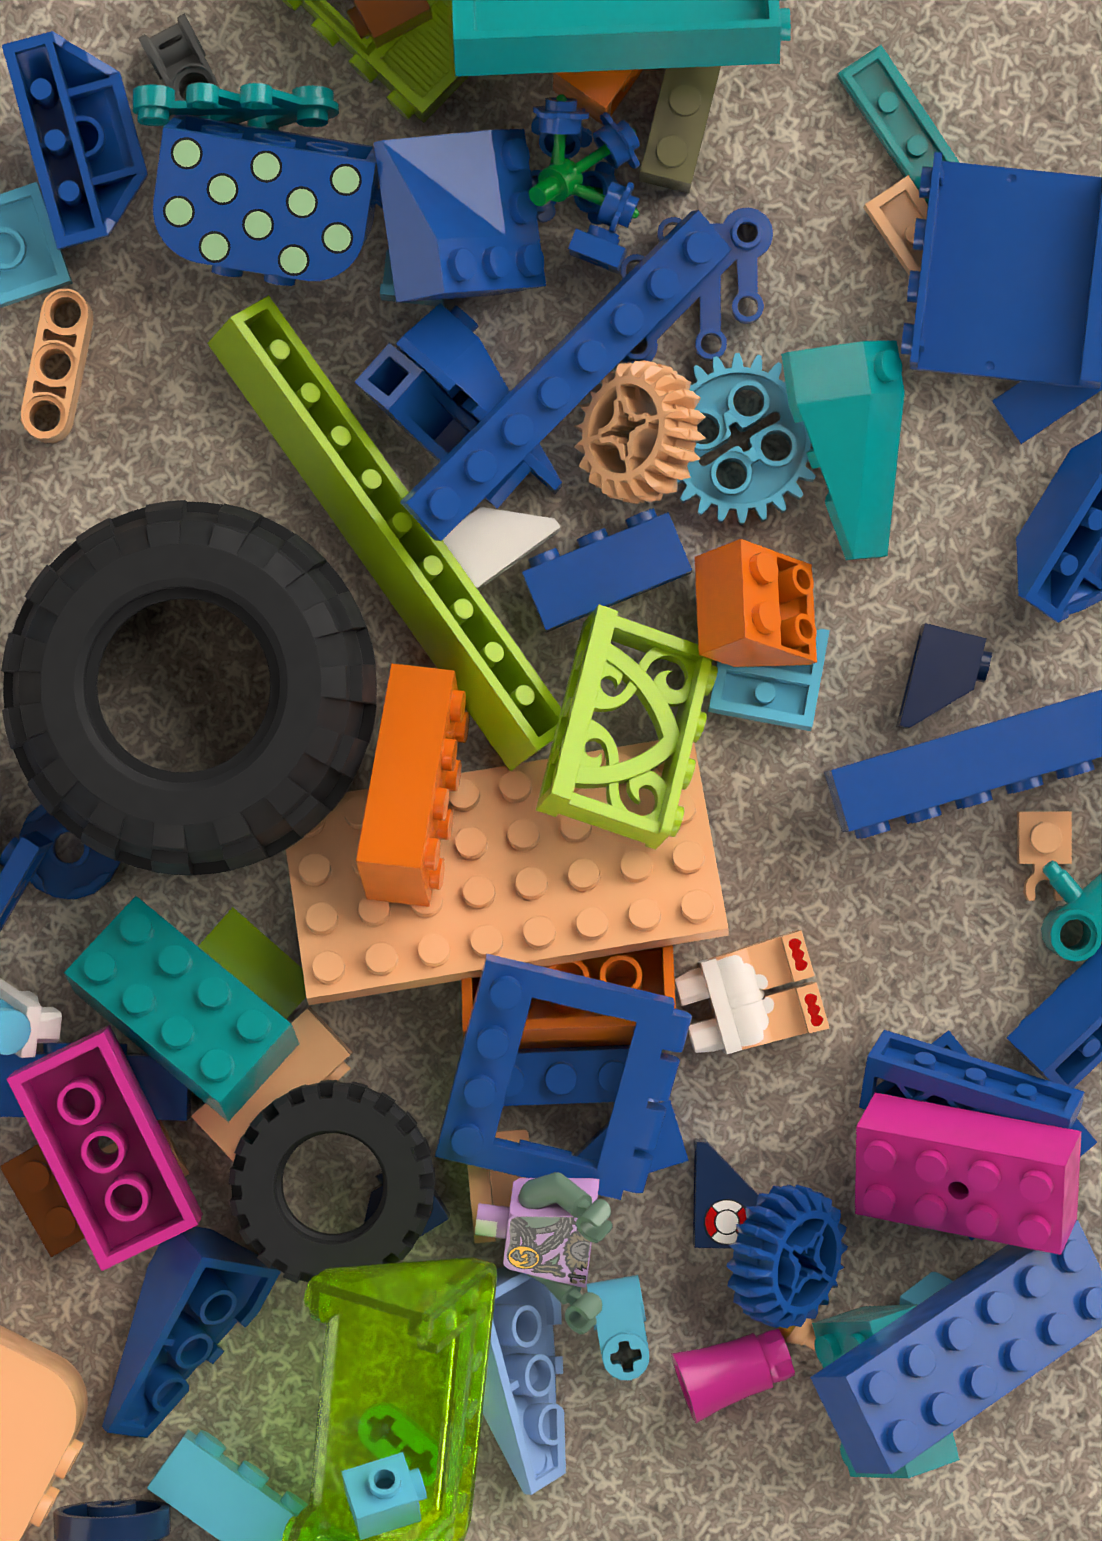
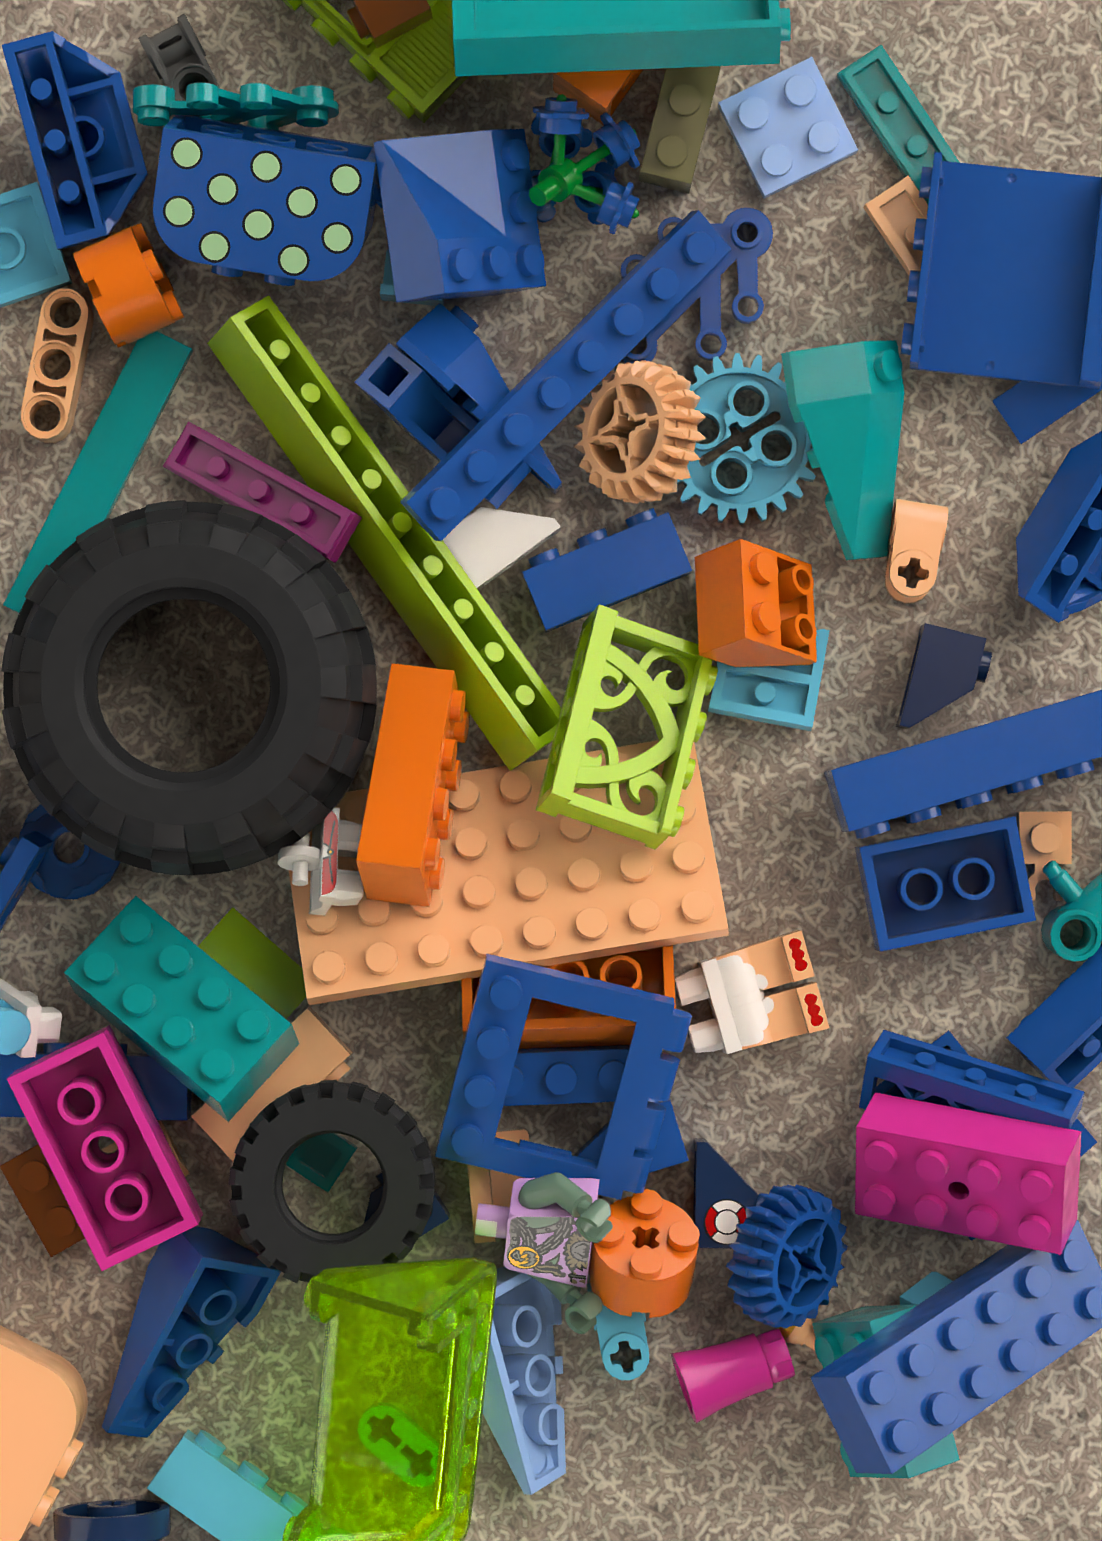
medium azure brick [341,1452,427,1540] -> none
blue plate [568,224,626,274] -> none
none -> teal tile [3,331,193,613]
none -> orange brick [73,223,184,348]
none -> magenta tile [162,421,362,563]
none -> white hips [278,807,363,916]
none -> teal plate [286,1133,358,1193]
none -> orange brick [589,1189,700,1318]
none -> light blue plate [718,57,858,199]
none -> blue brick [855,816,1036,952]
none -> light nougat piece [885,499,948,604]

